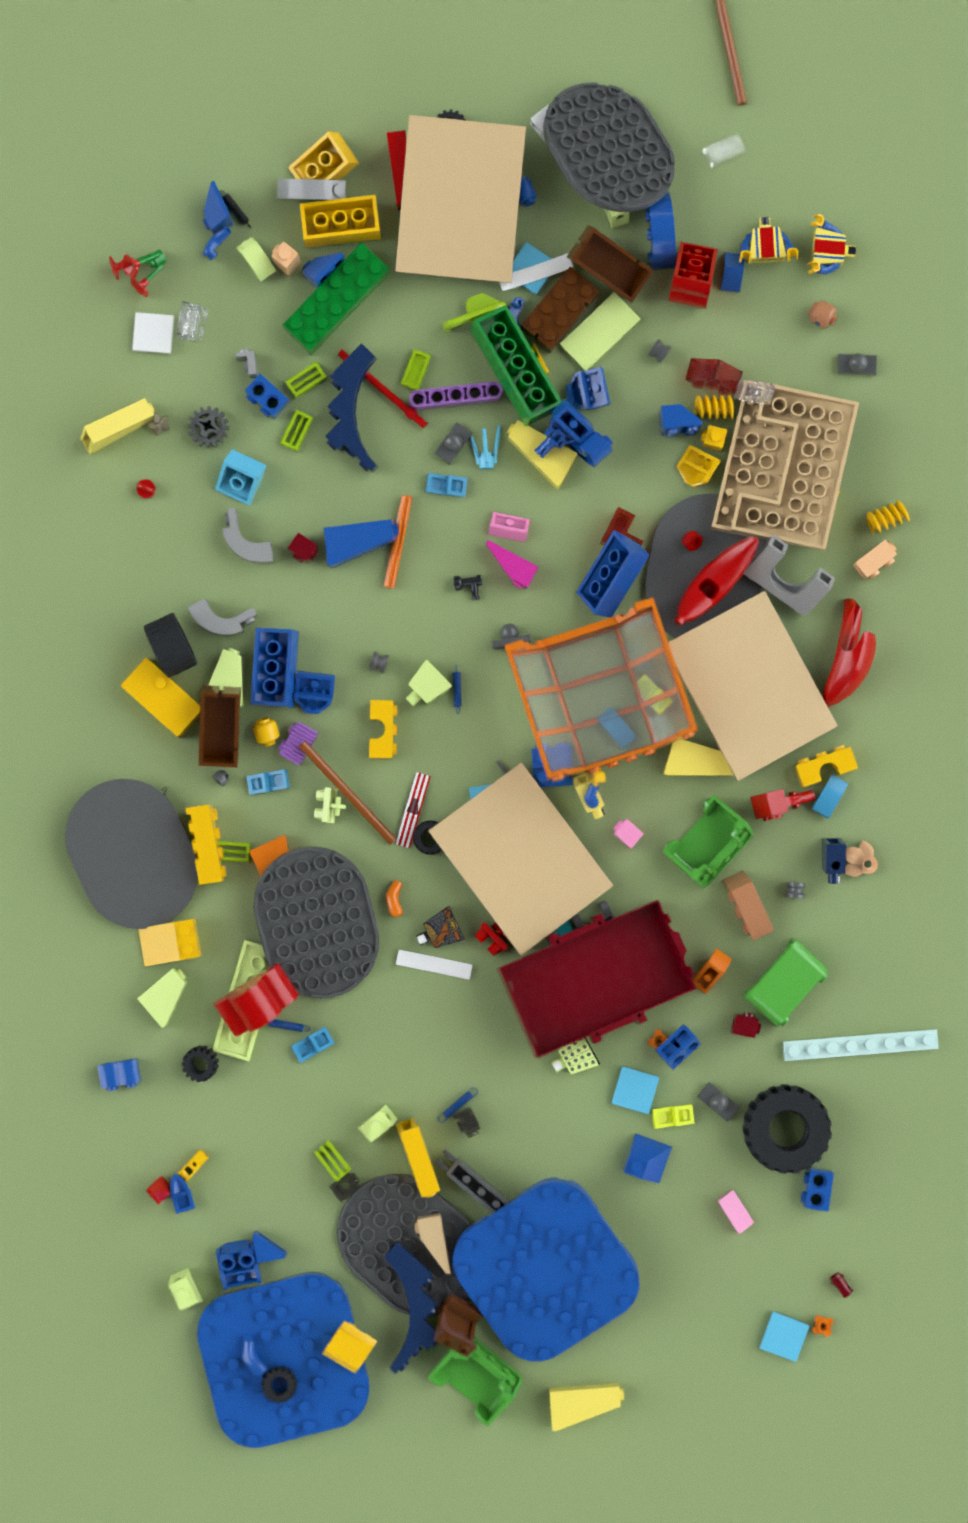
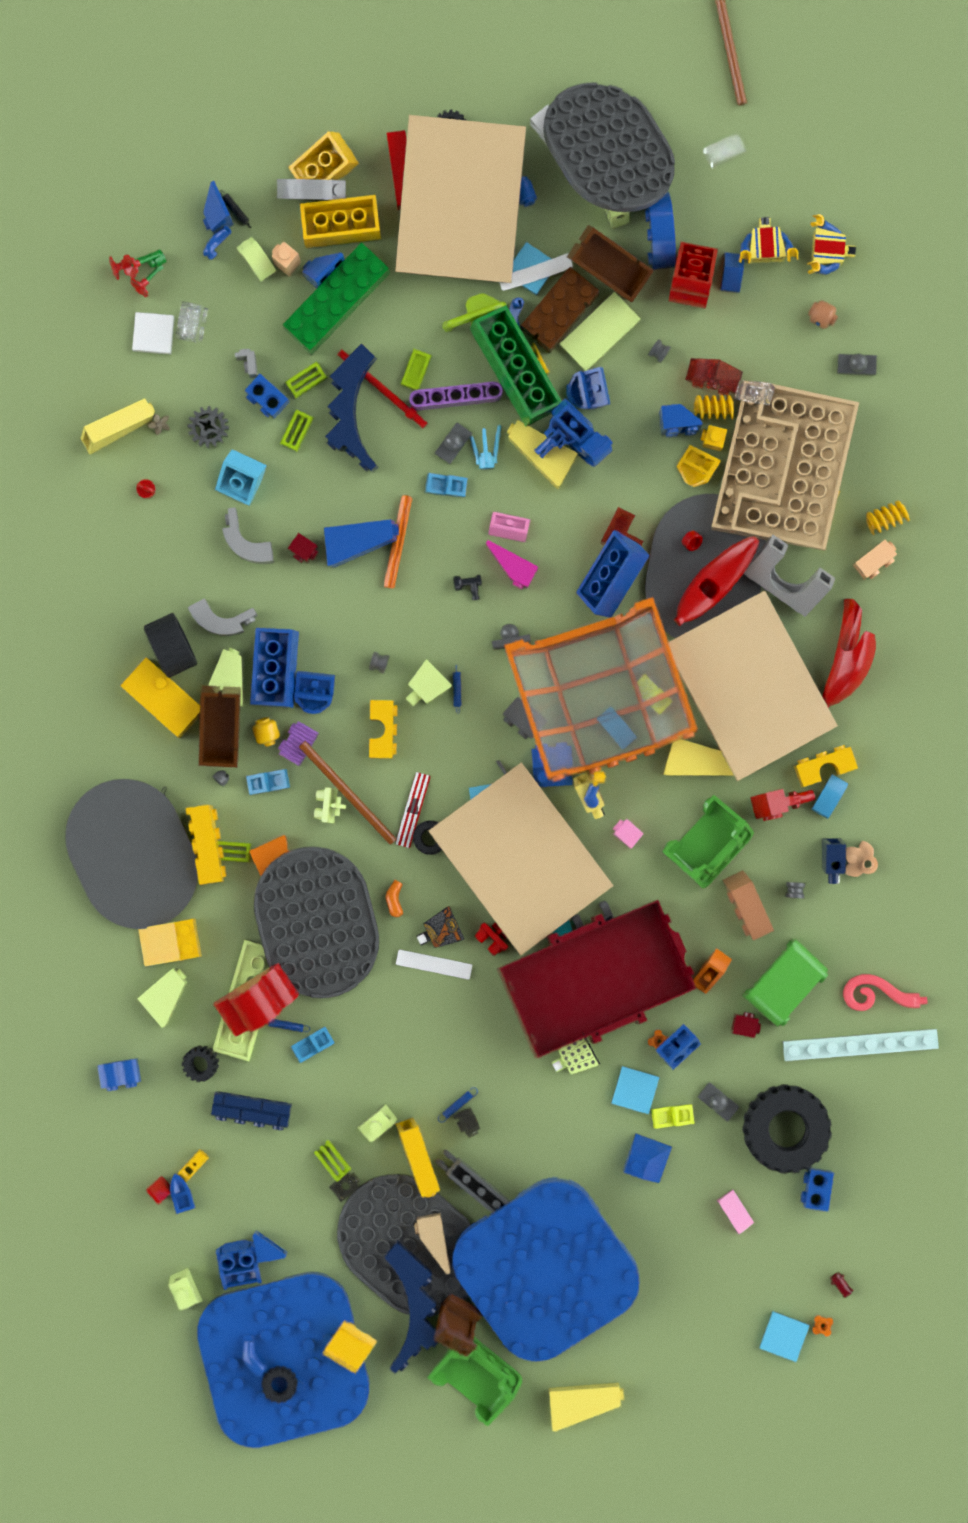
none -> dark blue brick [211,1091,292,1130]
none -> dark grey brick [502,696,547,740]
none -> coral plant [843,974,928,1011]

